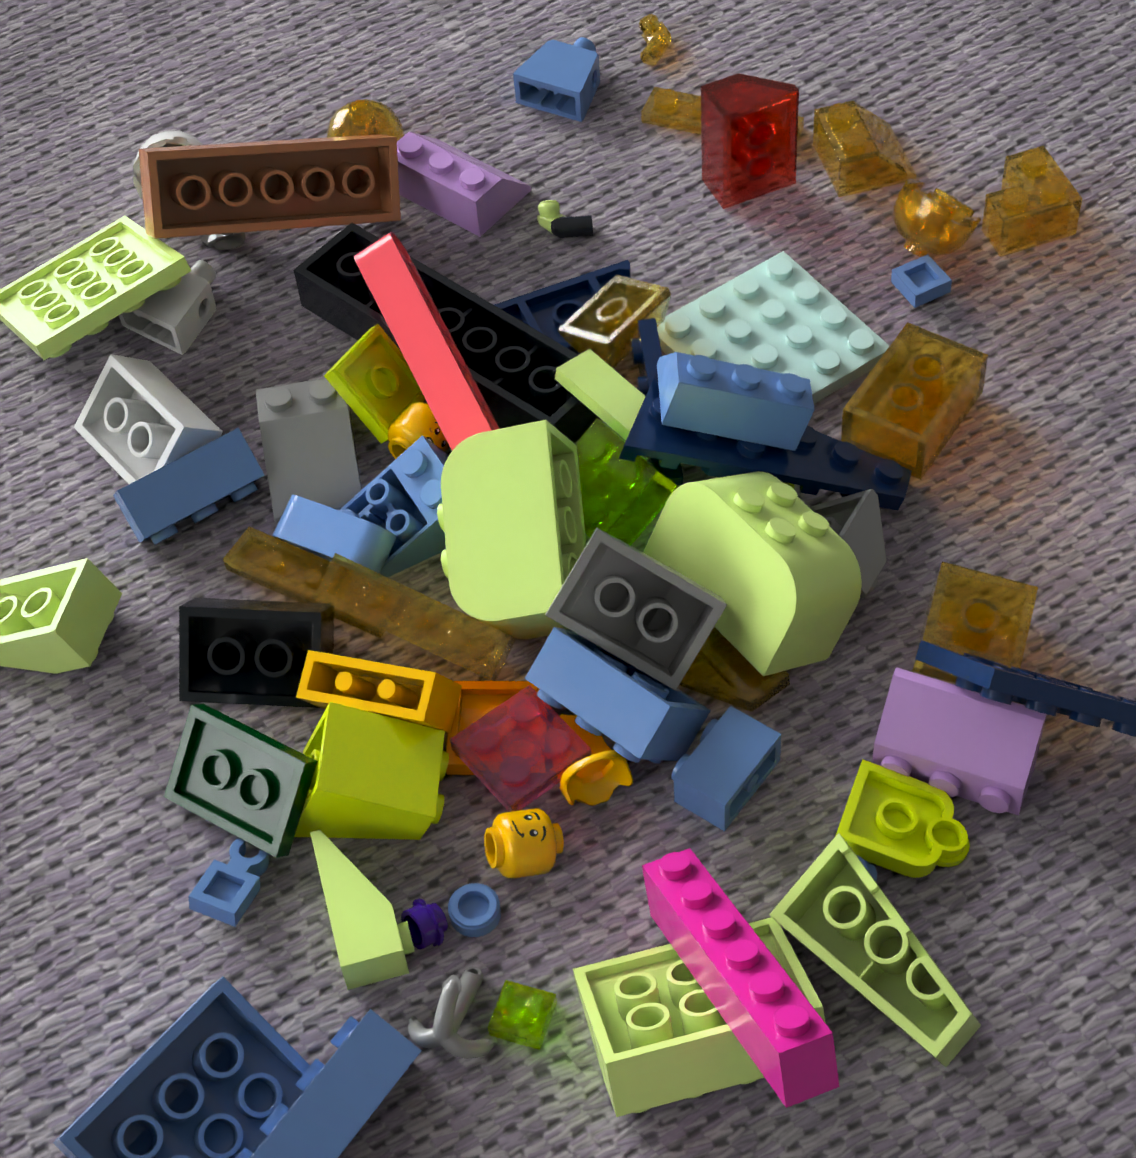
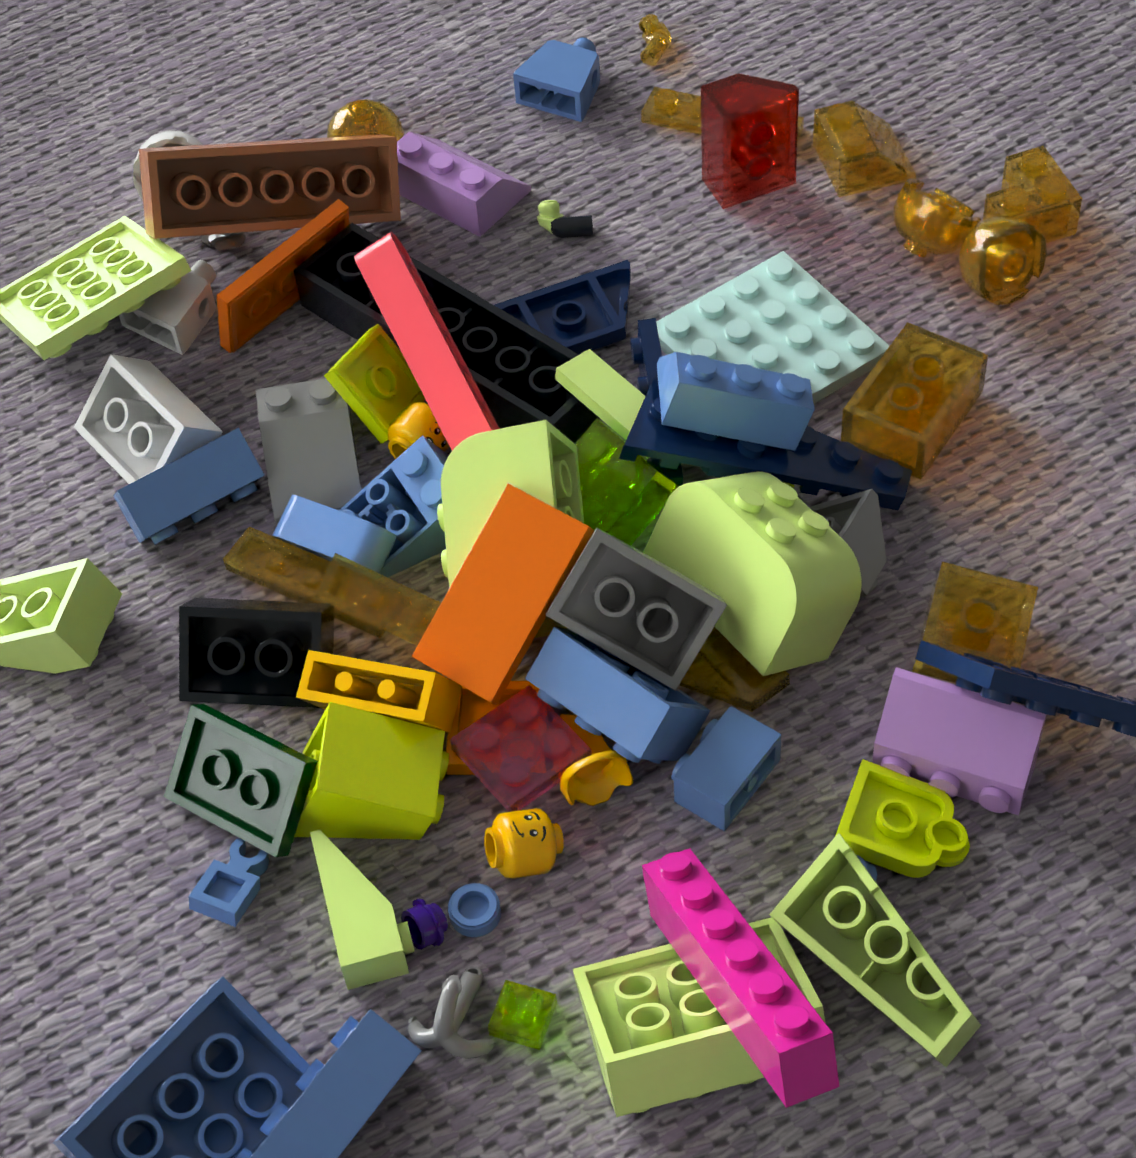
clear yellow slope [557,275,672,369] -> none
medium blue plate [891,254,952,308] -> none
none -> orange tile [216,199,349,353]
none -> orange tile [411,483,594,705]
none -> clear yellow cylinder [958,216,1047,305]

